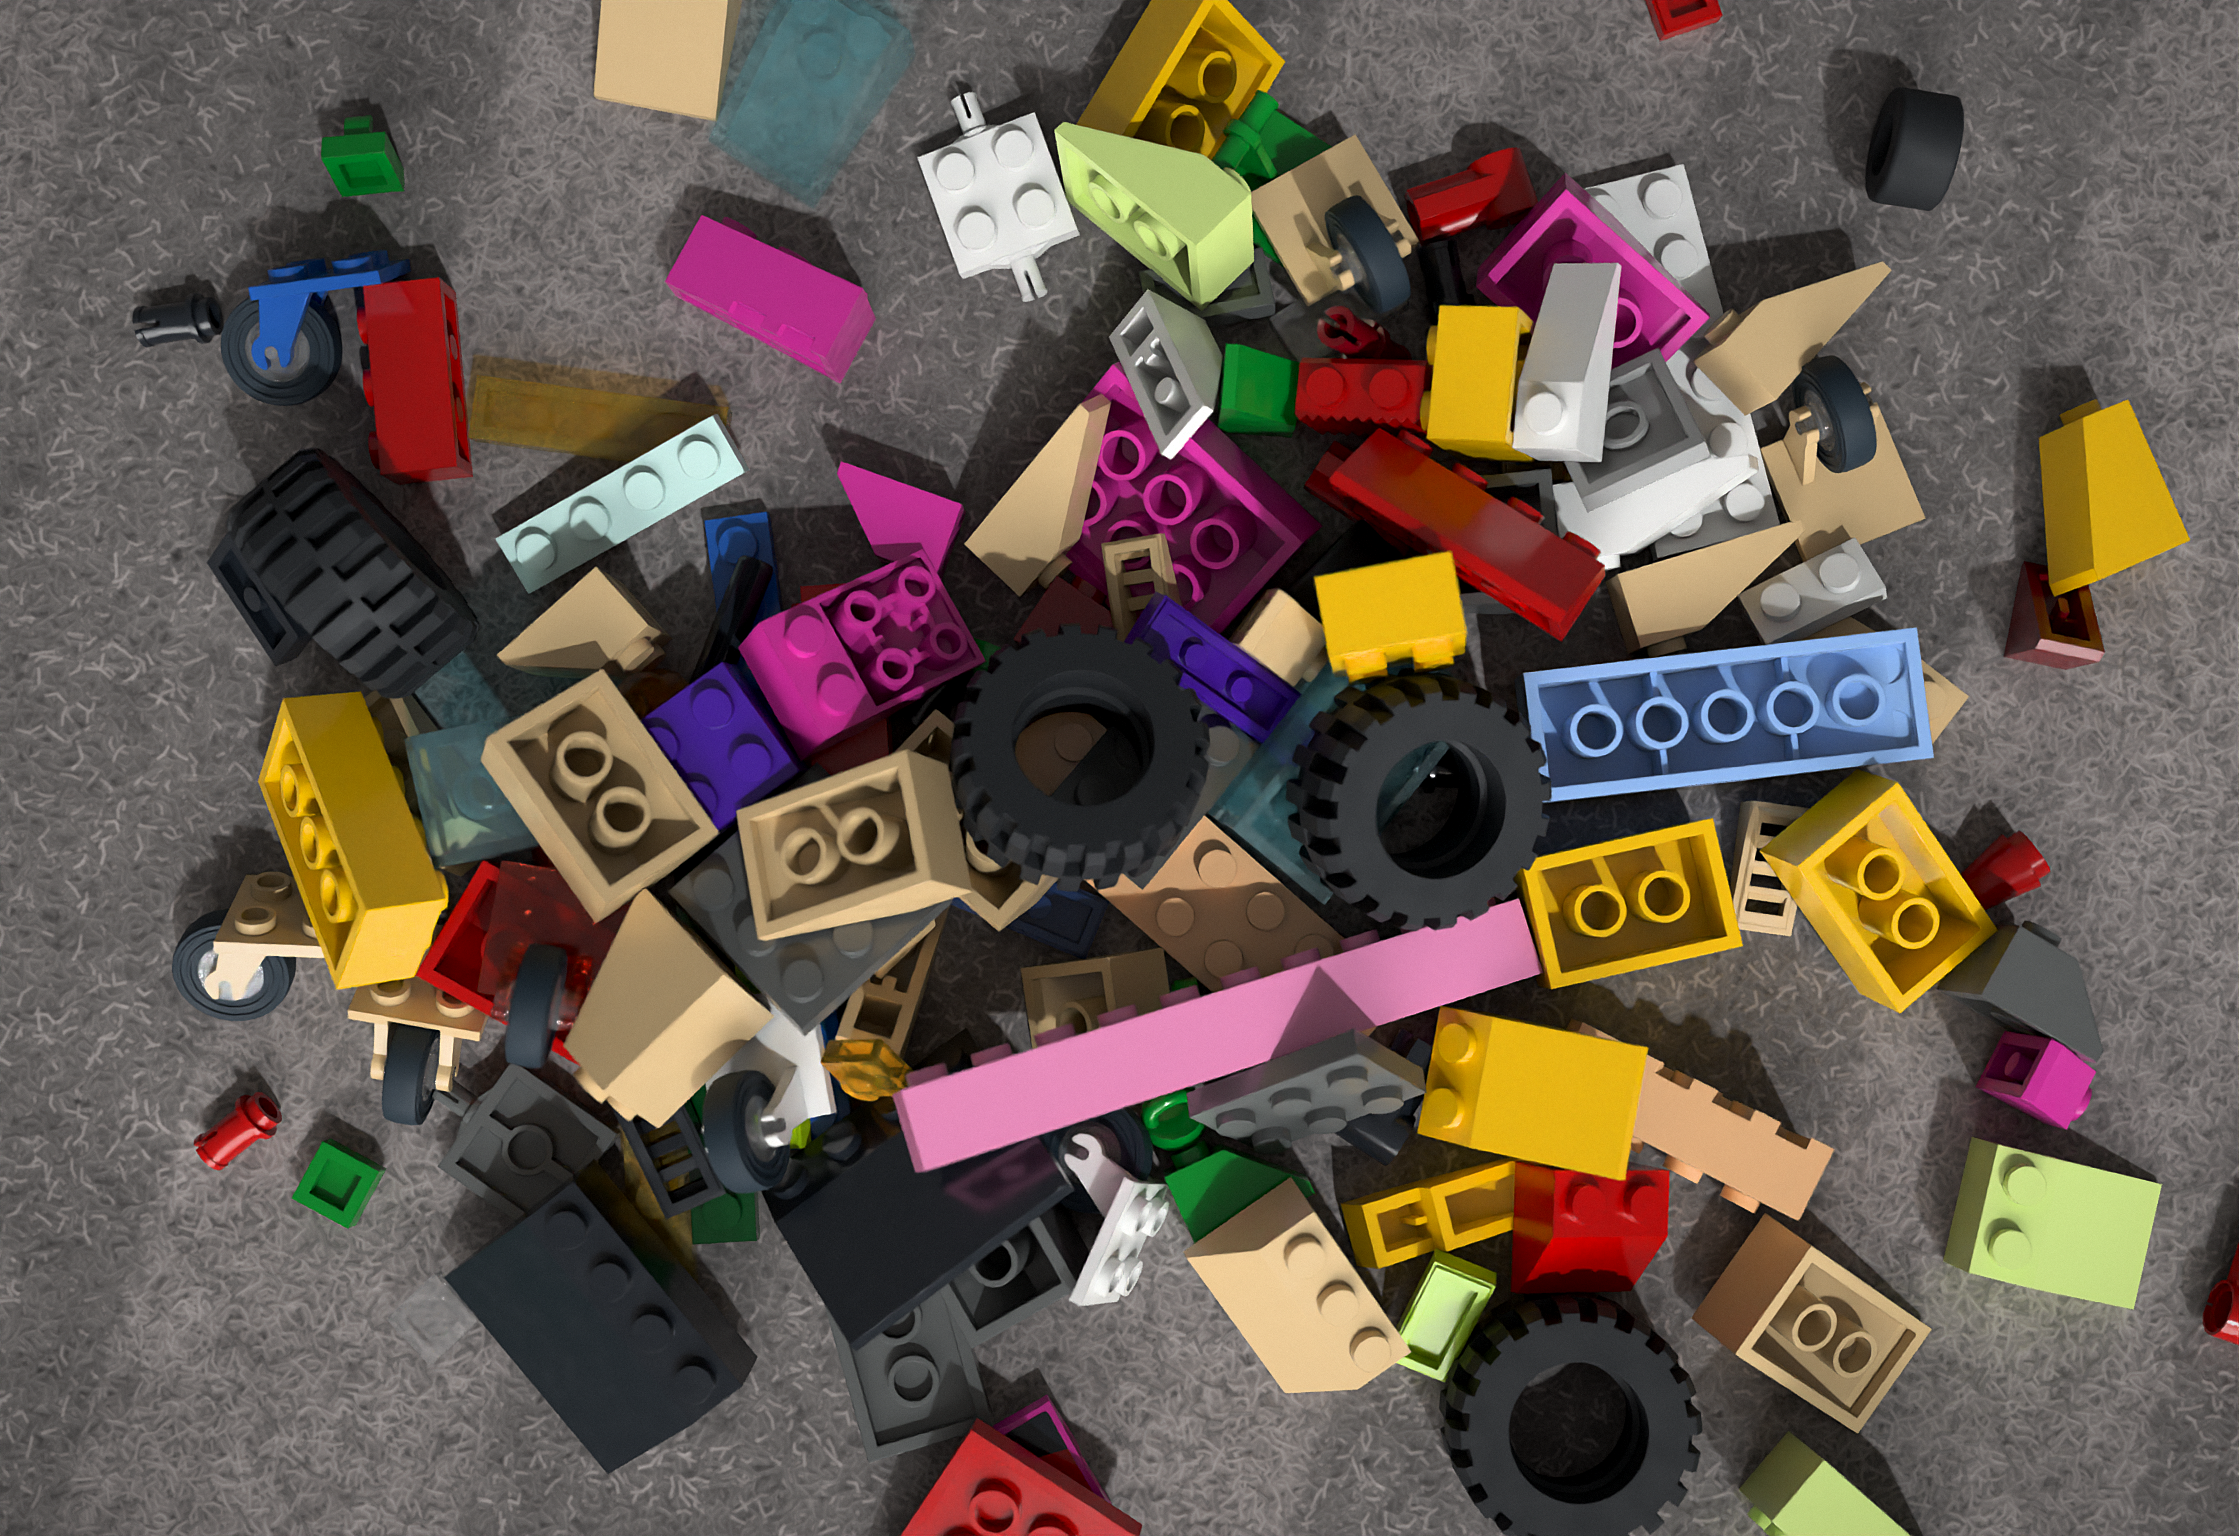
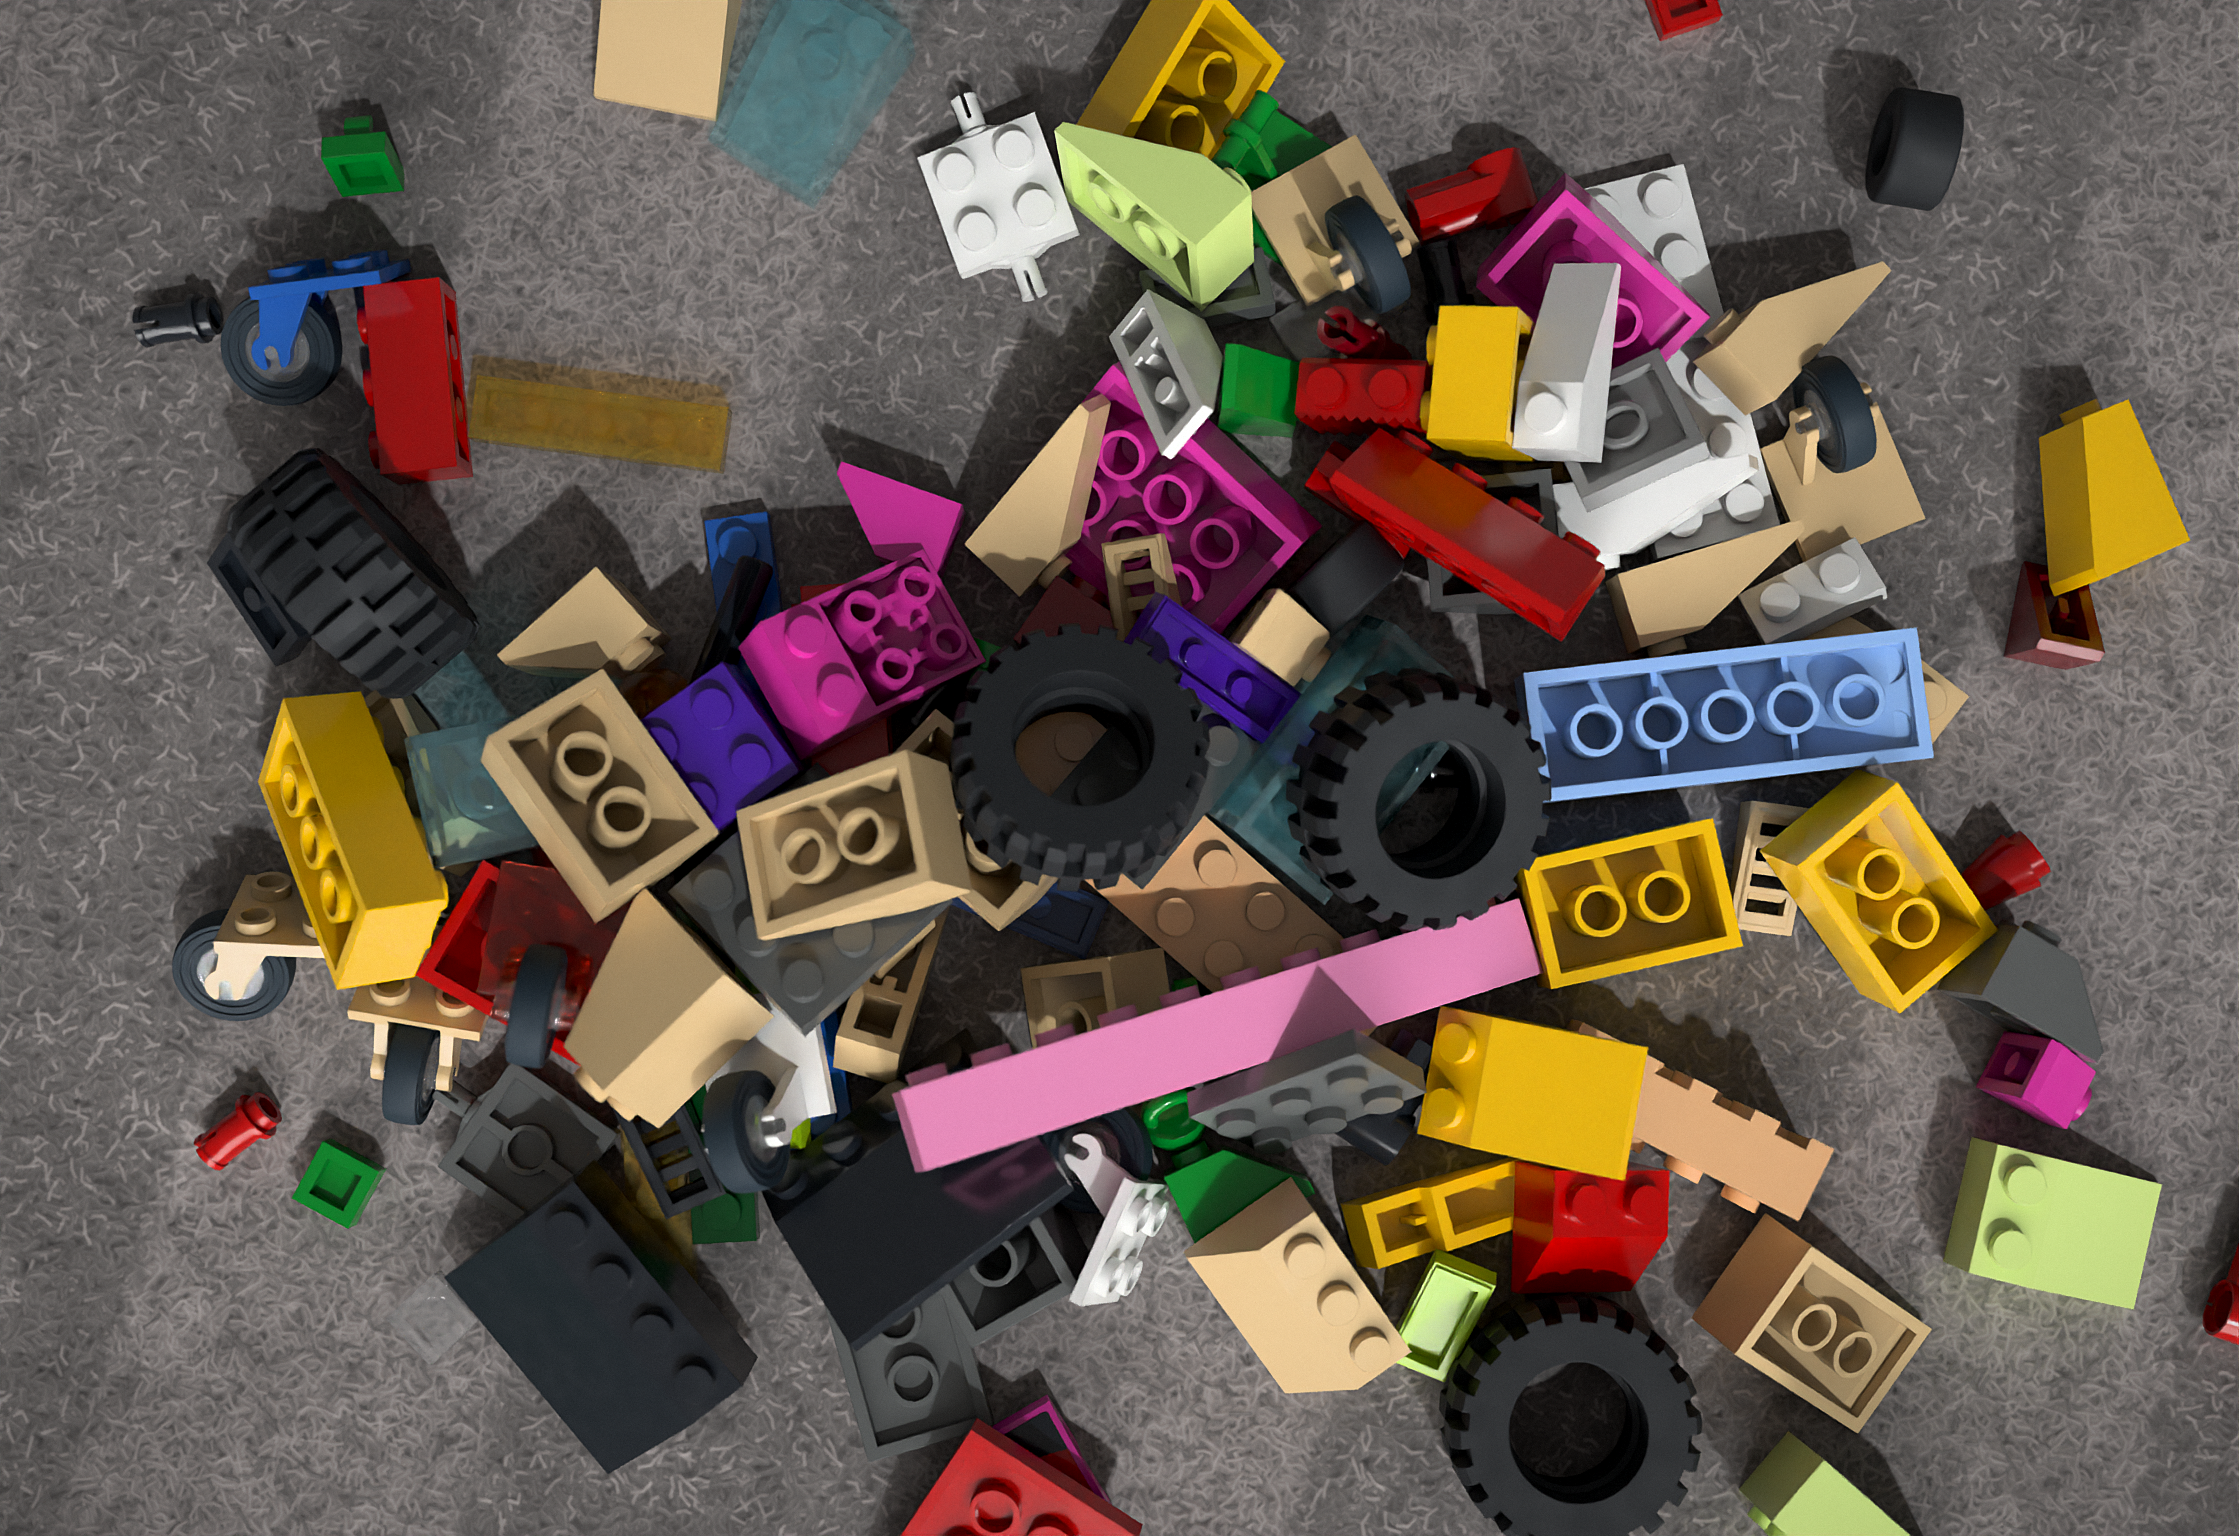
light aqua plate [496,414,750,594] -> none
dark pink wedge [665,215,876,383] -> none
clear yellow plate [820,1039,914,1101] -> none
yellow brick [1314,551,1466,685] -> none

